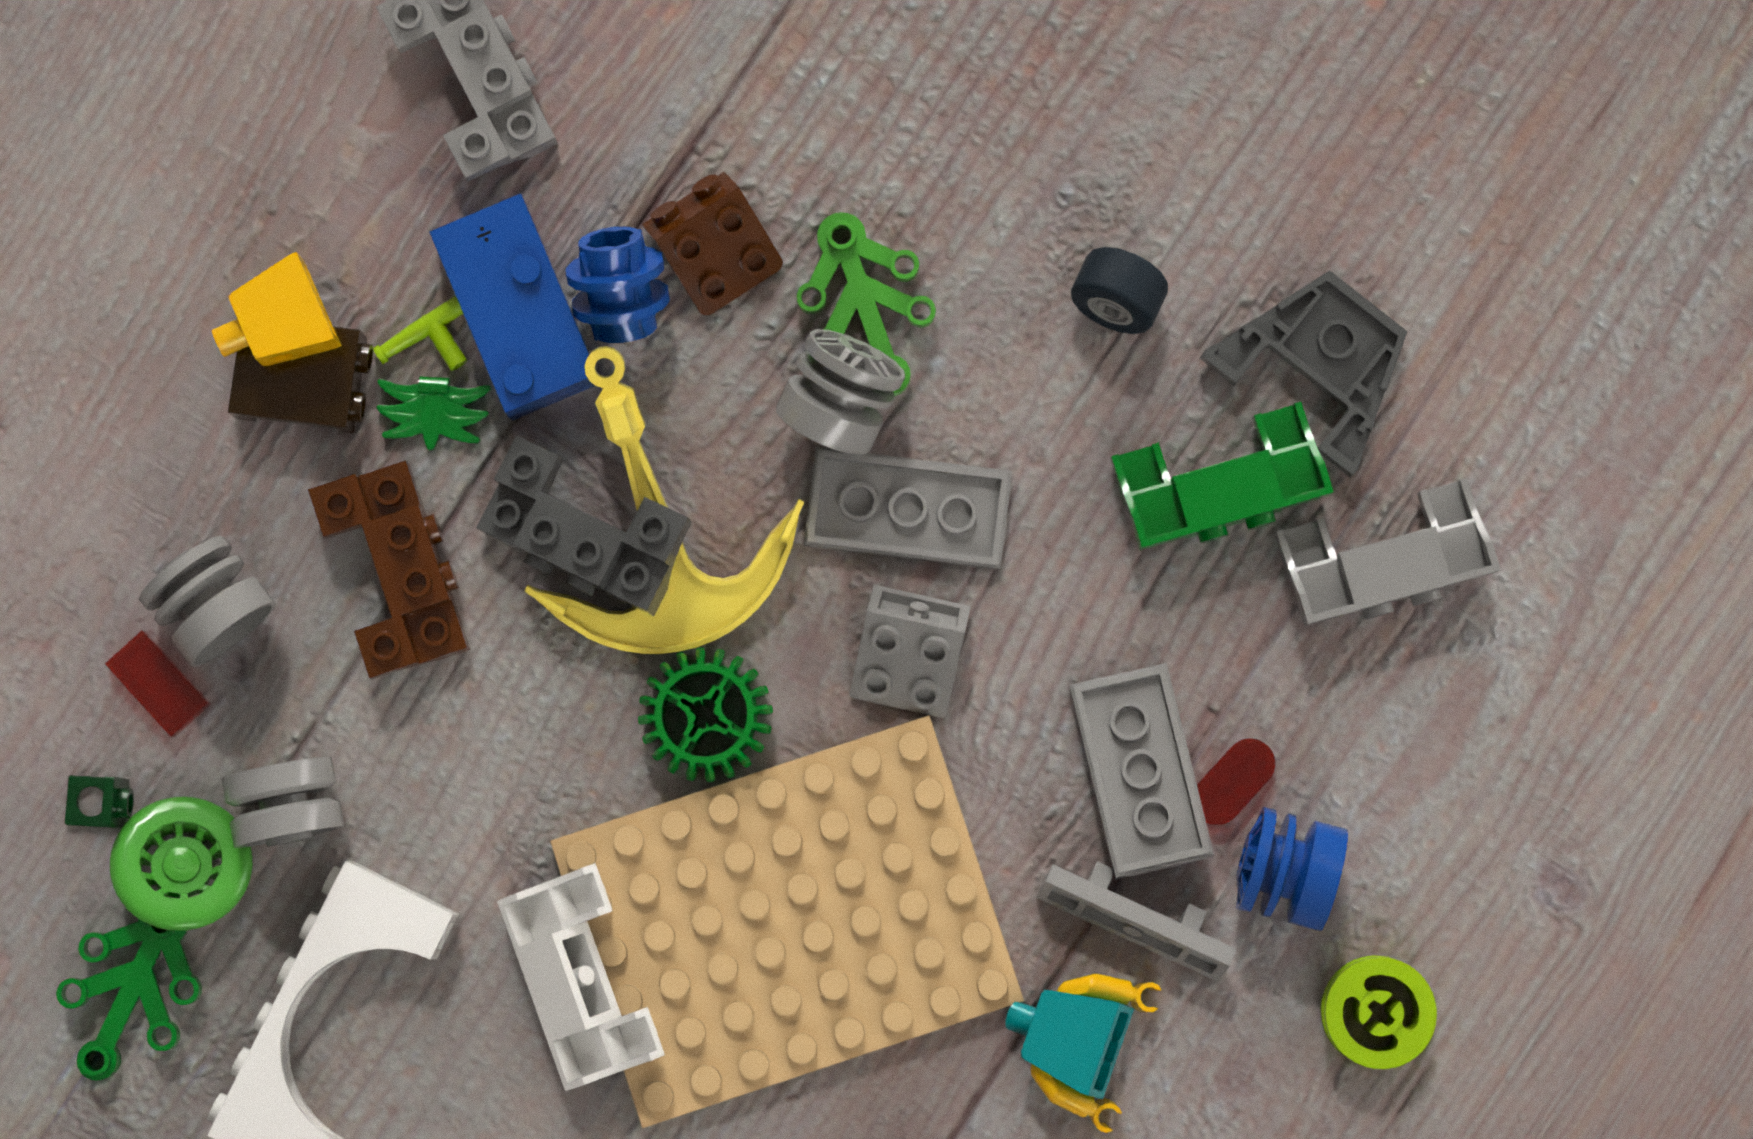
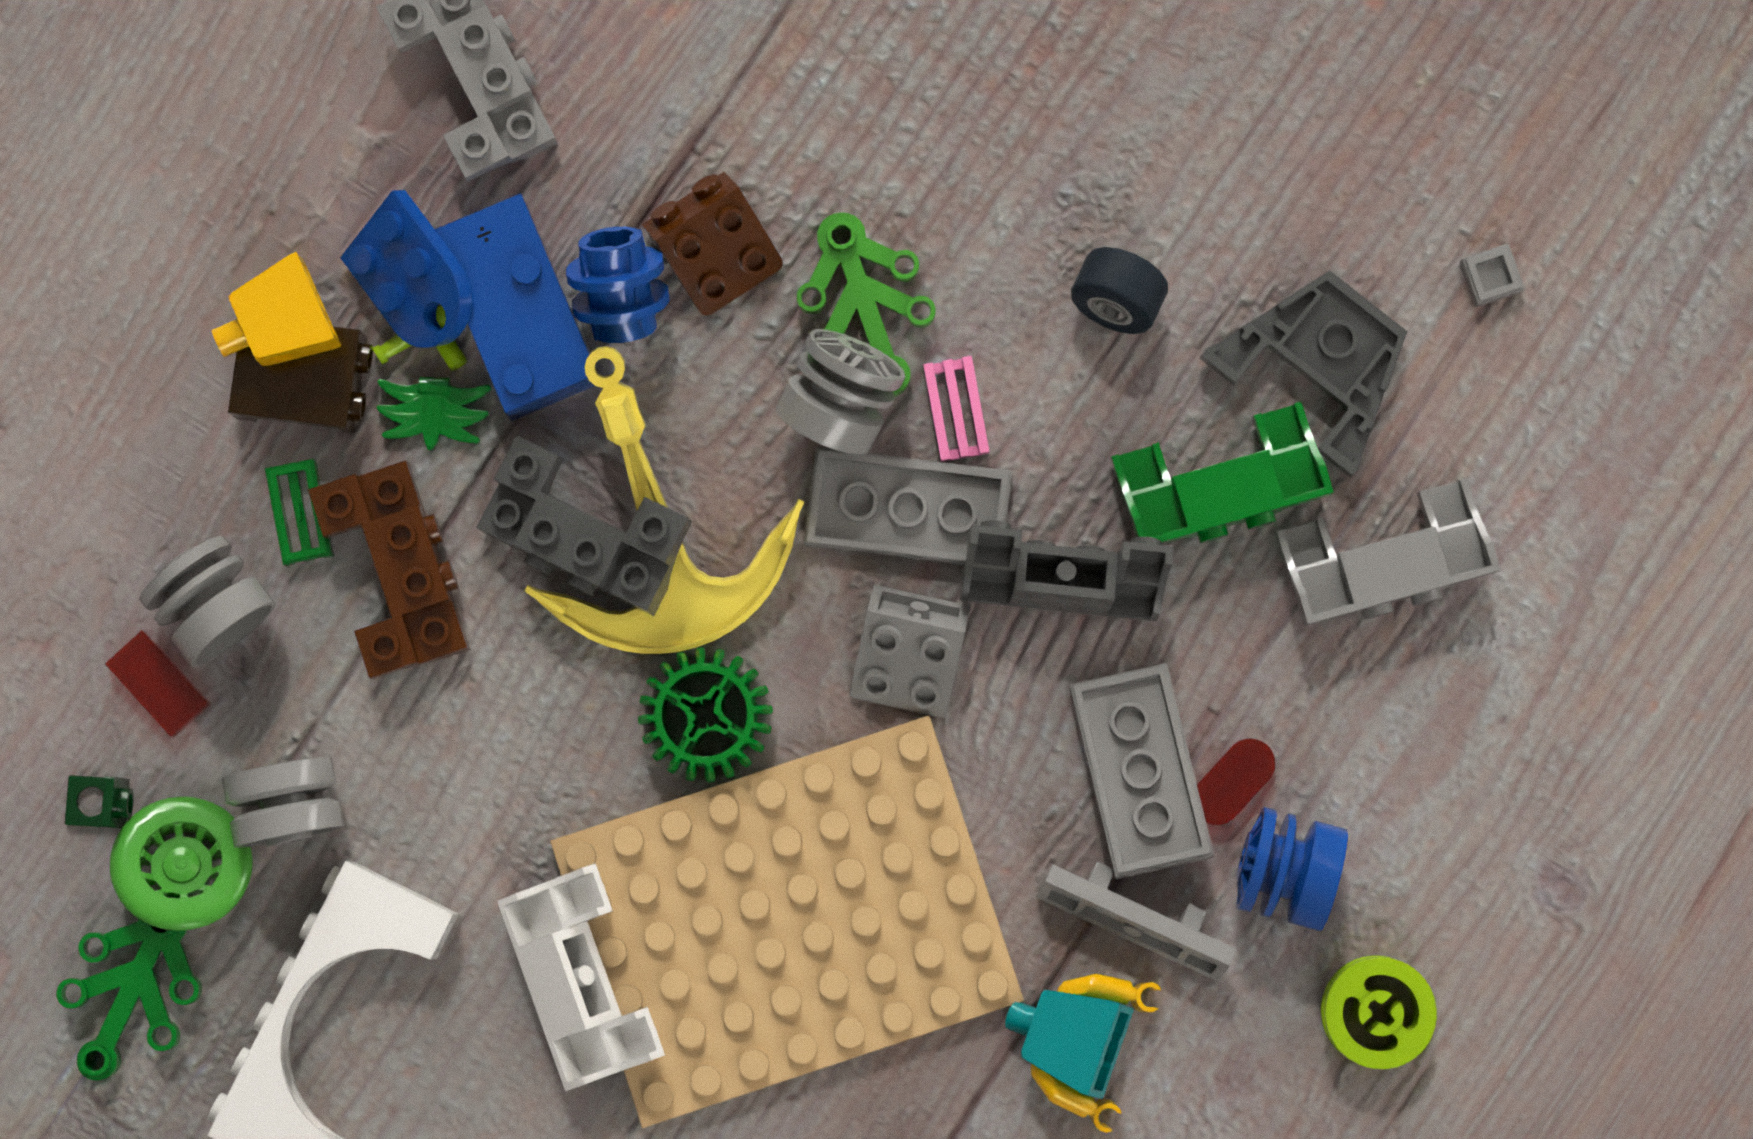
none -> green tile [265,459,334,566]
none -> blue plate [340,190,472,348]
none -> bright pink tile [923,355,990,462]
none -> dark grey bracket [959,520,1174,621]
none -> light grey tile [1460,243,1525,307]

